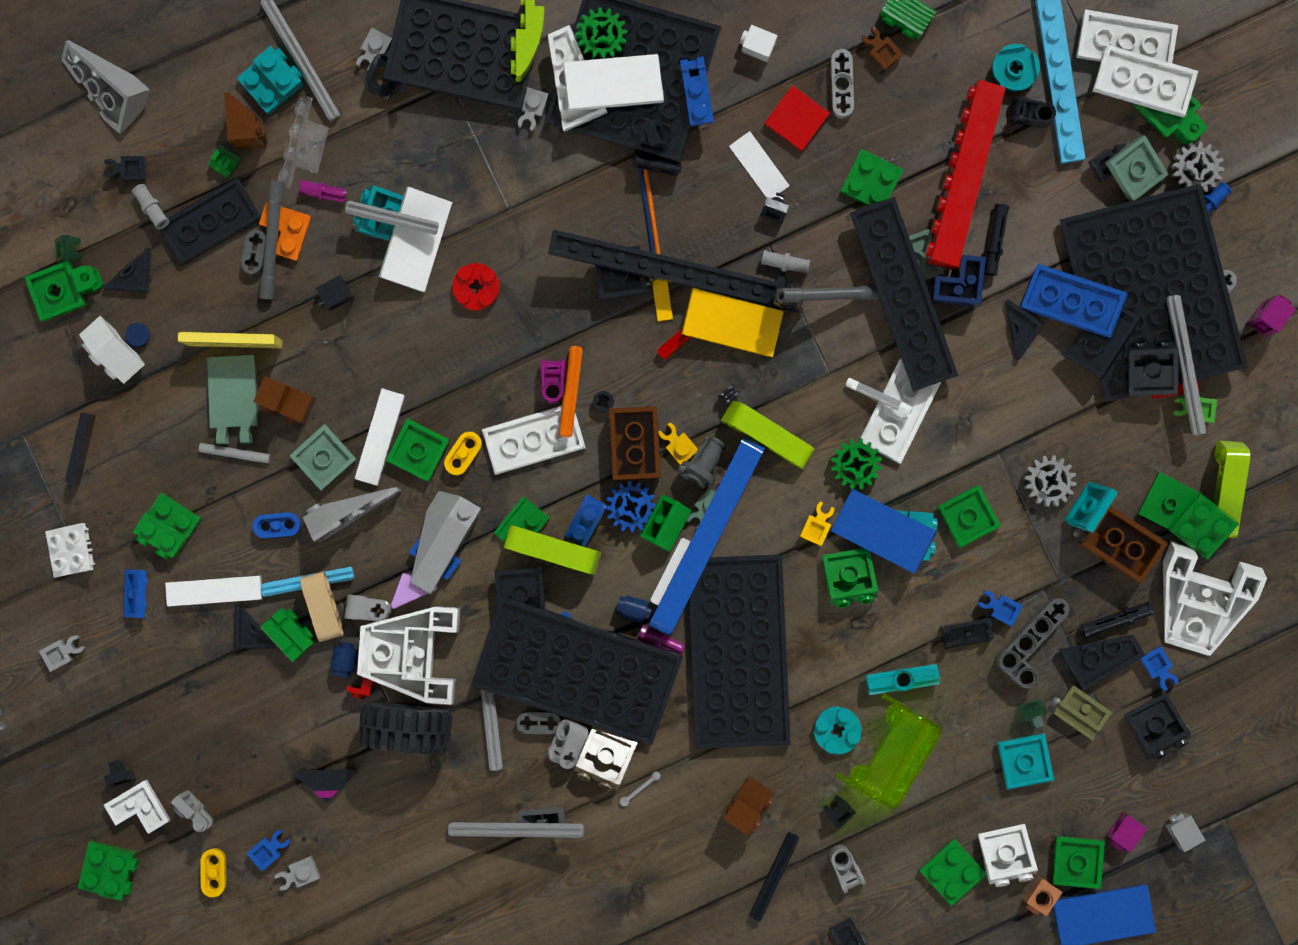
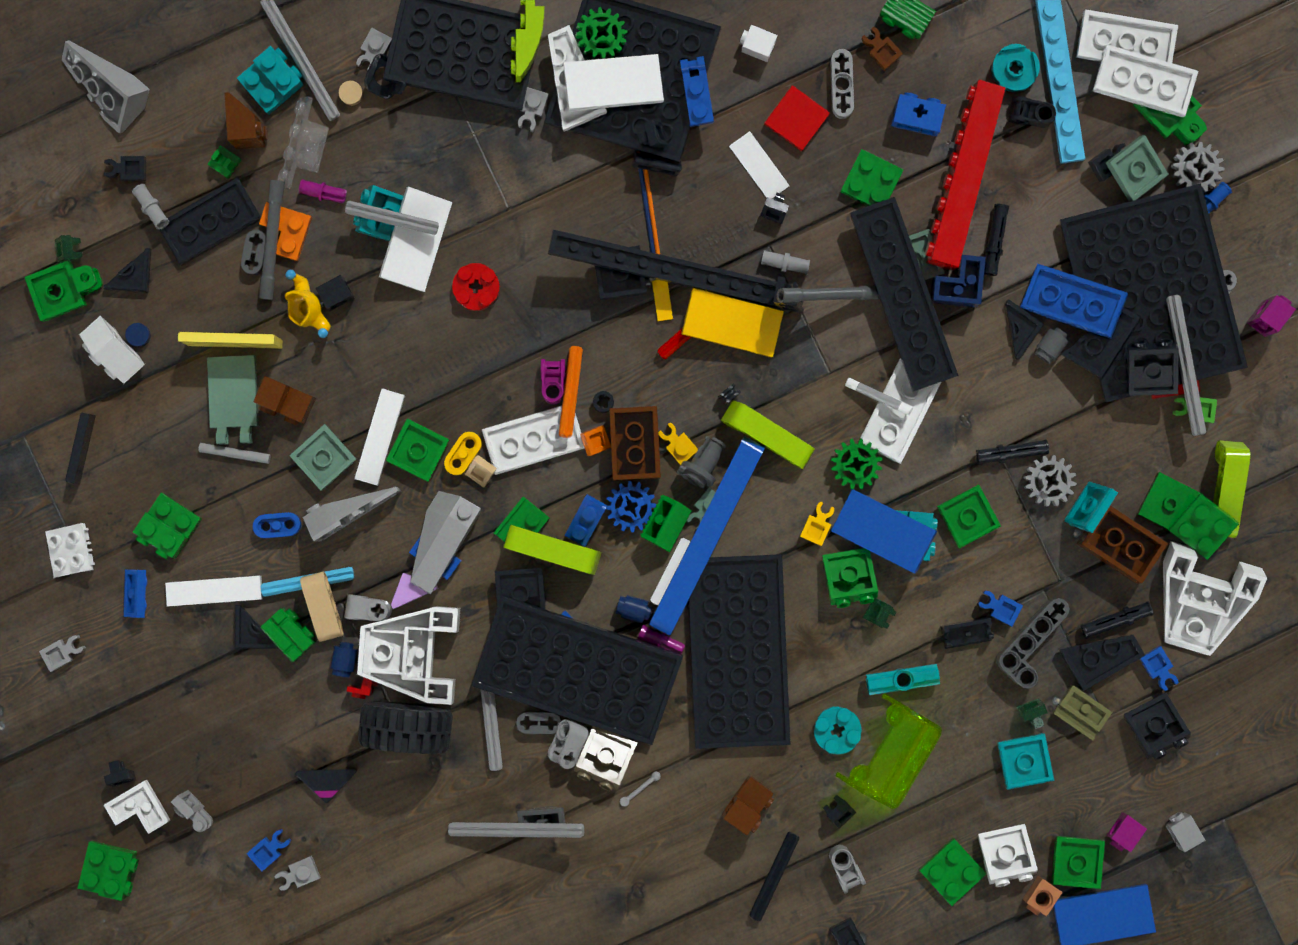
yellow plate [201,848,227,897] -> none
none -> yellow piece [285,270,331,338]
none -> tan tile [339,81,363,106]
none -> tan plate [465,455,497,487]
none -> orange plate [580,425,611,456]
none -> clear green tile [863,598,896,629]
none -> blue brick [891,93,946,137]
none -> black pin [976,439,1049,465]
none -> dark grey brick [1034,328,1069,364]

